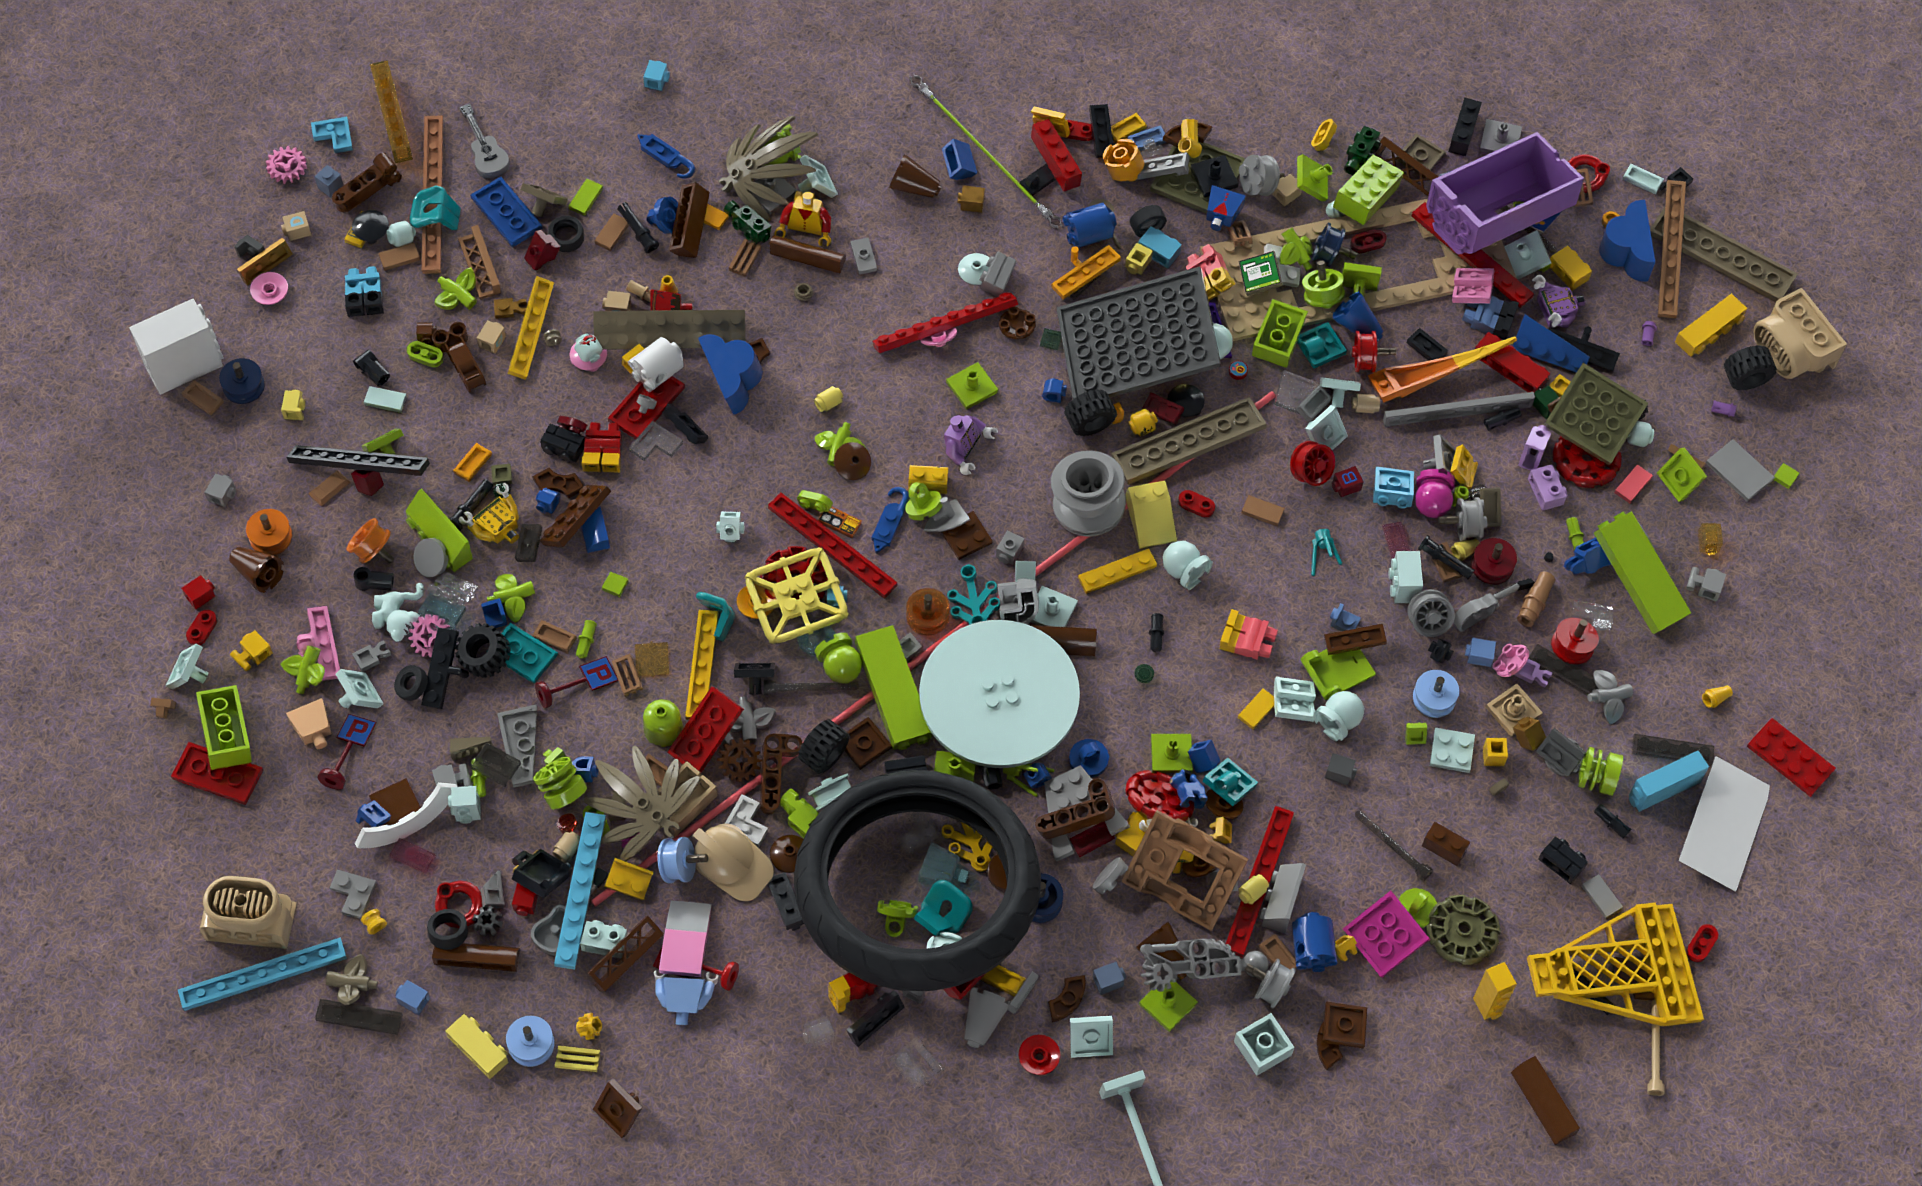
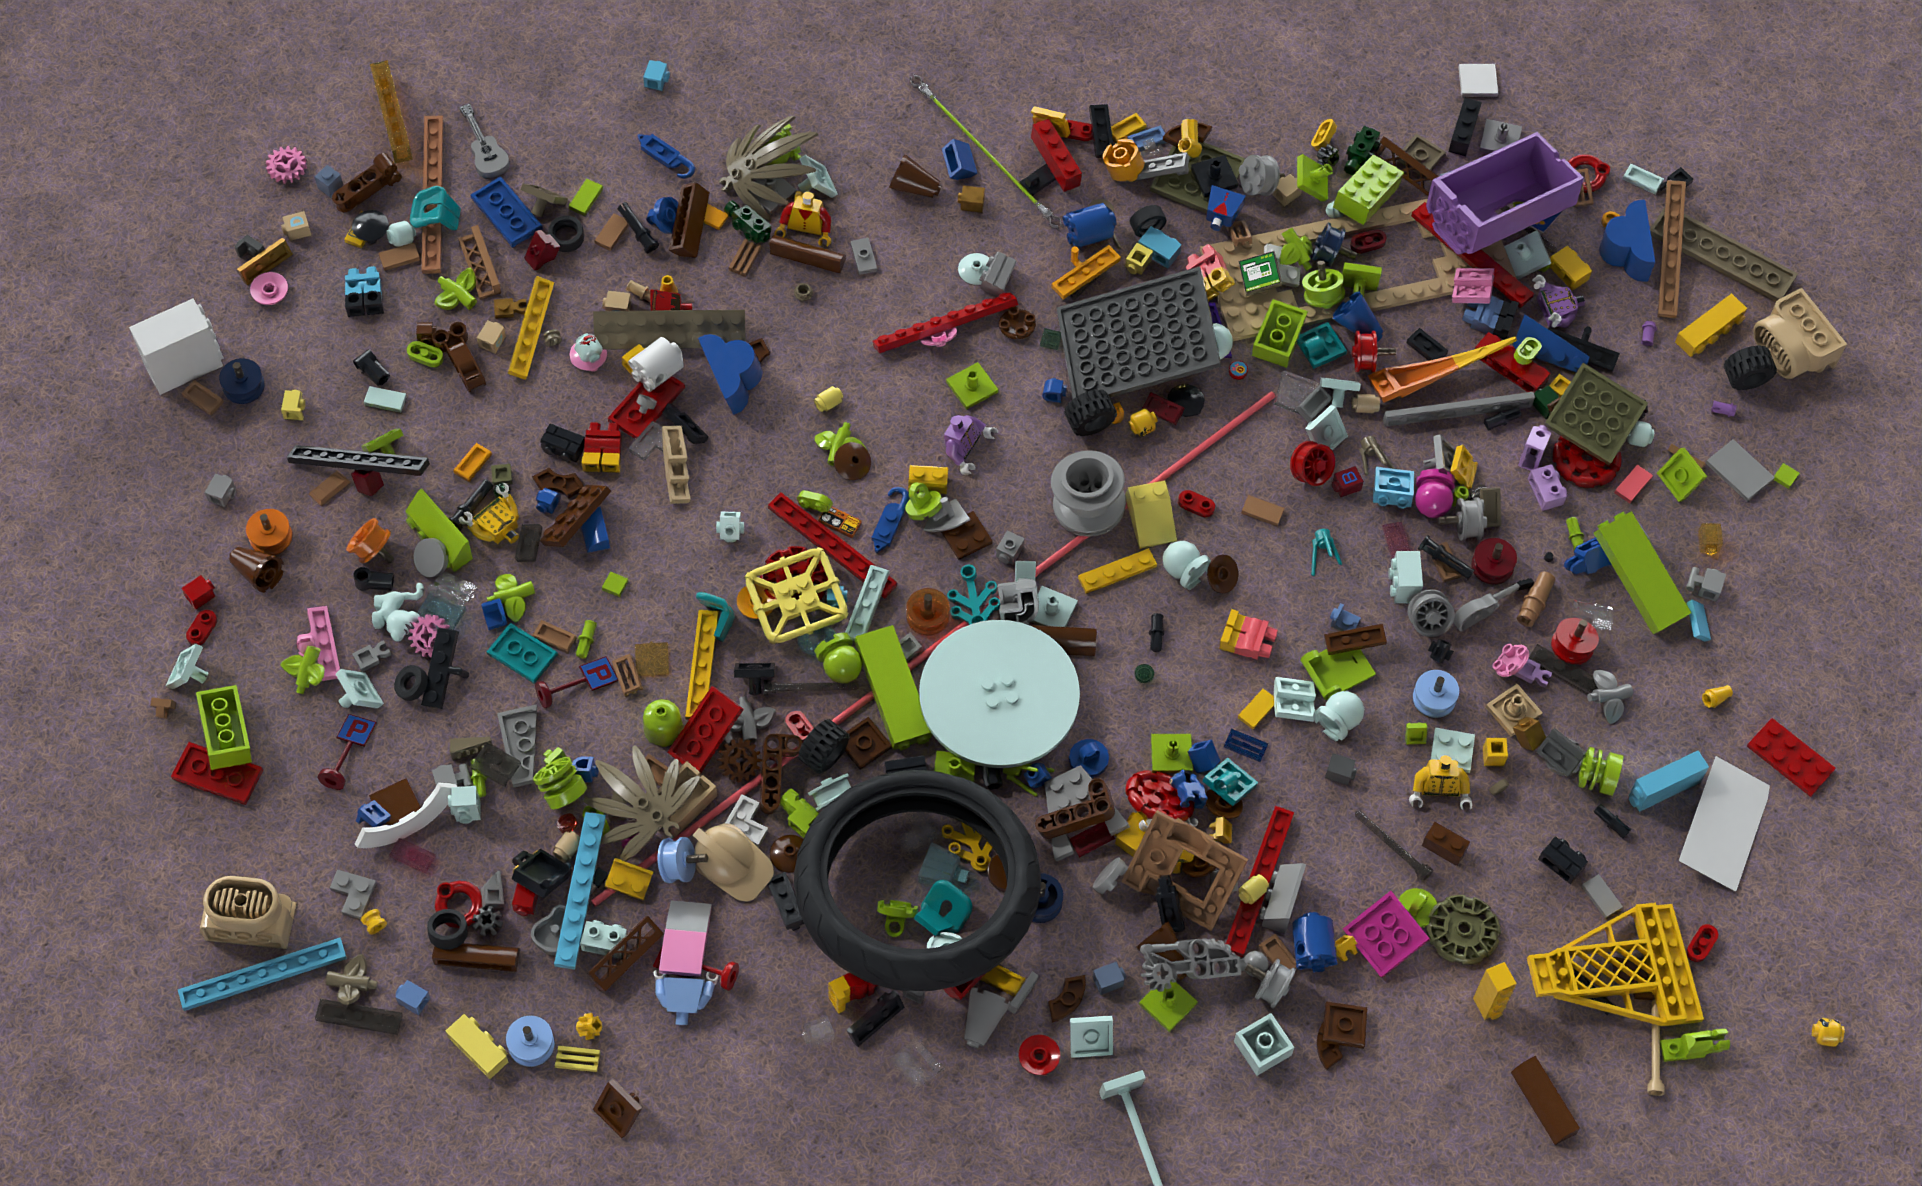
yellow brick [230,630,273,671] -> none
light nougat torso [286,698,332,749] -> none
medium azure plate [311,117,353,153] -> none
black tyre [455,623,511,678] -> none
dark red plate [557,415,588,434] -> none
dark tan plate [1111,397,1267,485] -> none
light yellow cone [1451,539,1480,561] -> none
medium blue brick [1465,638,1496,667] -> none
clear smoke plate [1632,734,1714,766] -> none
none -> tan slope [662,426,691,504]
none -> plate [785,711,814,743]
none -> light aqua tile [845,565,890,641]
none -> black hinge [1155,875,1185,932]
none -> reddish brown dish [1207,554,1239,594]
none -> clear blue tile [1224,728,1269,762]
none -> black gear [1317,144,1340,166]
none -> dark tan plant [1359,436,1395,475]
none -> yellow torso [1409,755,1472,810]
none -> white tile [1458,64,1498,97]
none -> lime plate [1514,337,1542,365]
none -> lime plate [1660,1028,1730,1062]
none -> medium azure tile [1687,600,1711,642]
none -> yellow head [1812,1018,1845,1047]

